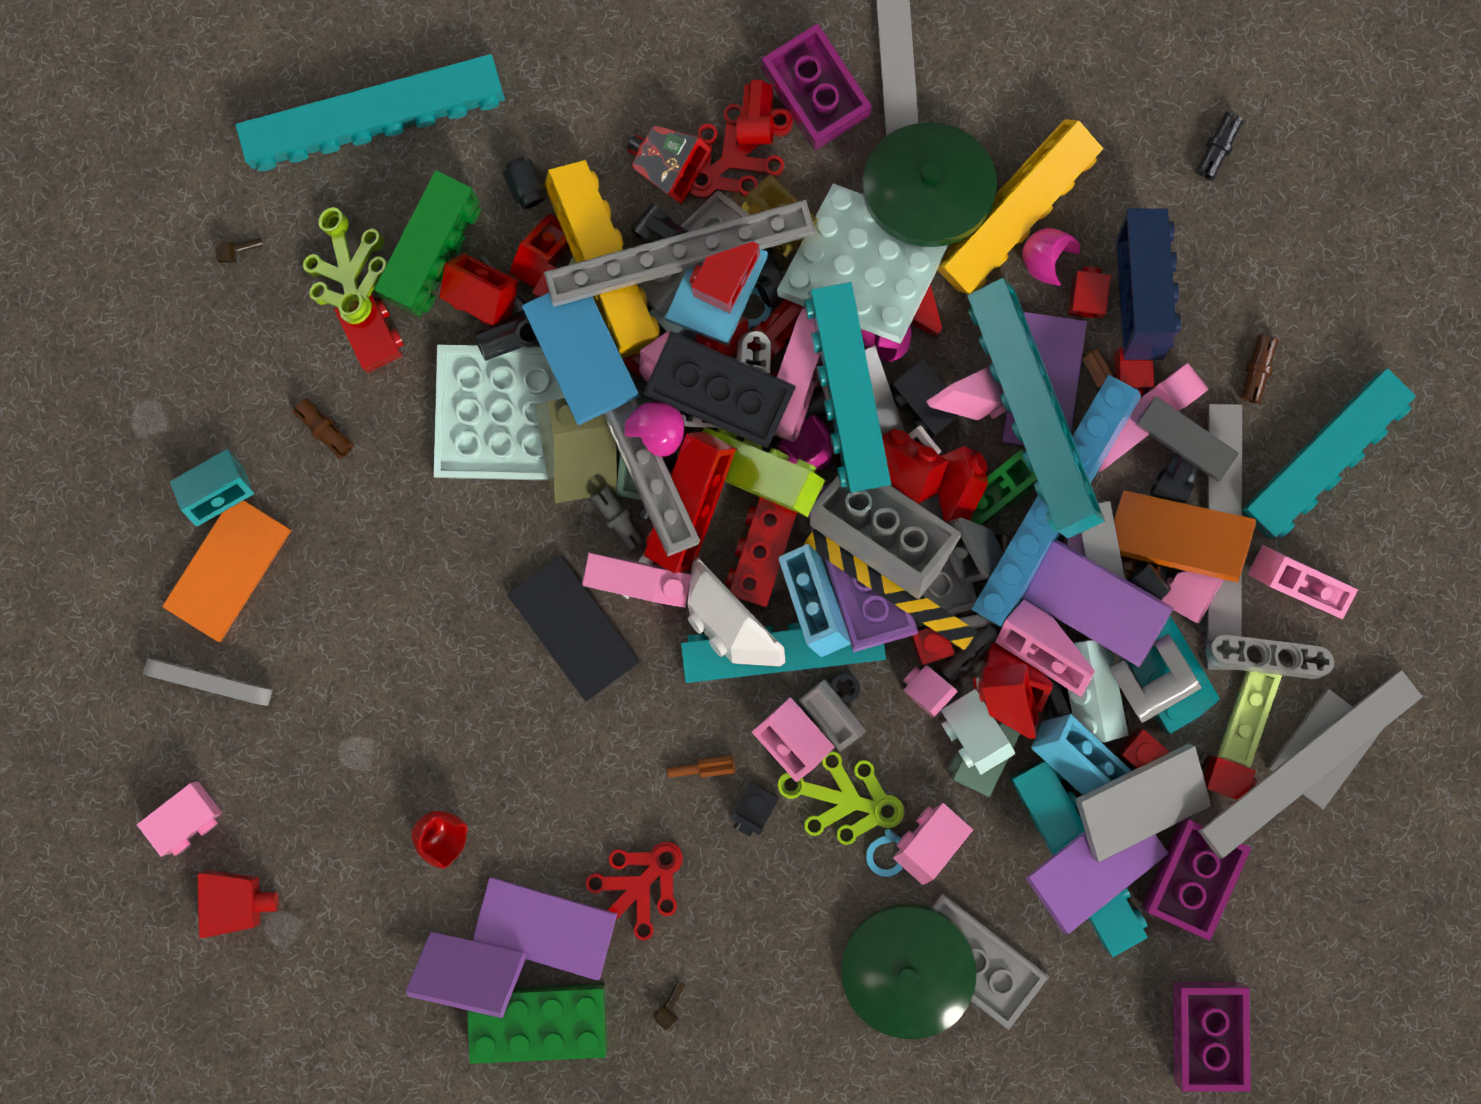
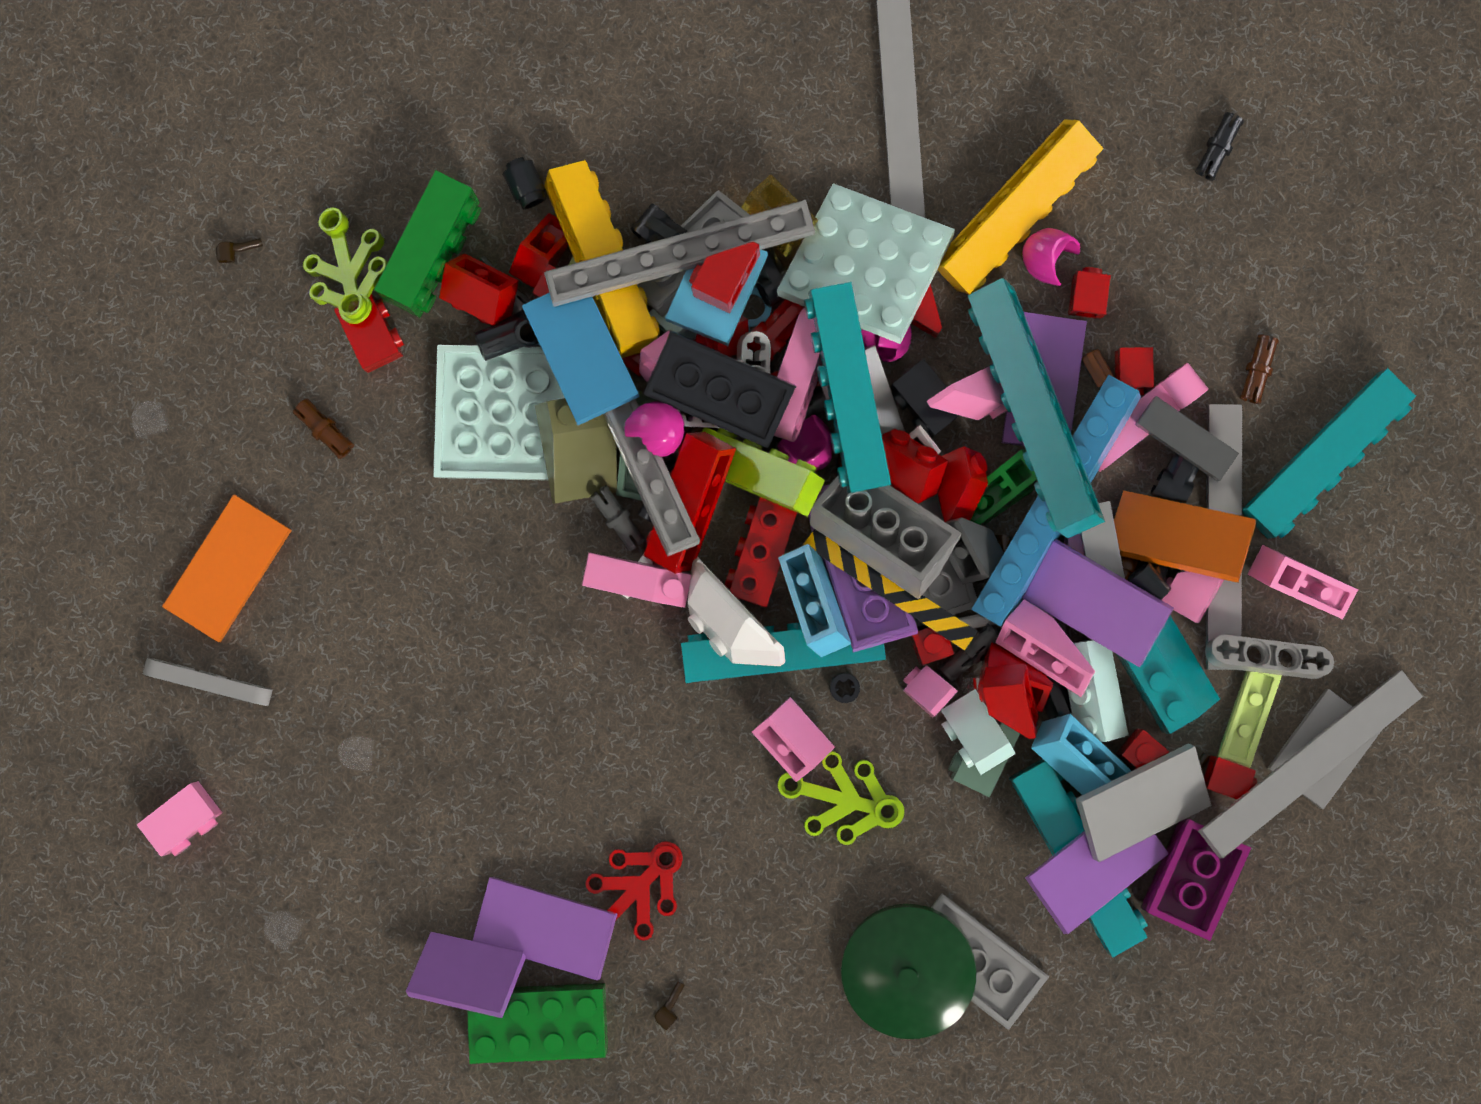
teal brick [170,449,255,527] -> none
red torso [198,870,279,938] -> none
teal brick [235,54,506,171] -> none
red hair [411,811,468,869] -> none
black tile [507,555,640,702] -> none
torso [627,126,712,205] -> none
dark orange axle [666,754,736,778] -> none
red plant [689,104,793,198] -> none
black bracket [730,782,779,837] -> none
red piece [736,80,774,145] -> none
magenta brick [761,23,872,151] -> none
light grey tile [799,679,866,752] -> none
dark green dish [862,122,997,247] -> none
medium azure piece [866,828,903,877] -> none
bright pink brick [893,803,973,885] -> none
light grey connector [1110,633,1202,723] -> none
dark blue brick [1116,208,1181,360] -> none
magenta brick [1173,982,1251,1092] -> none

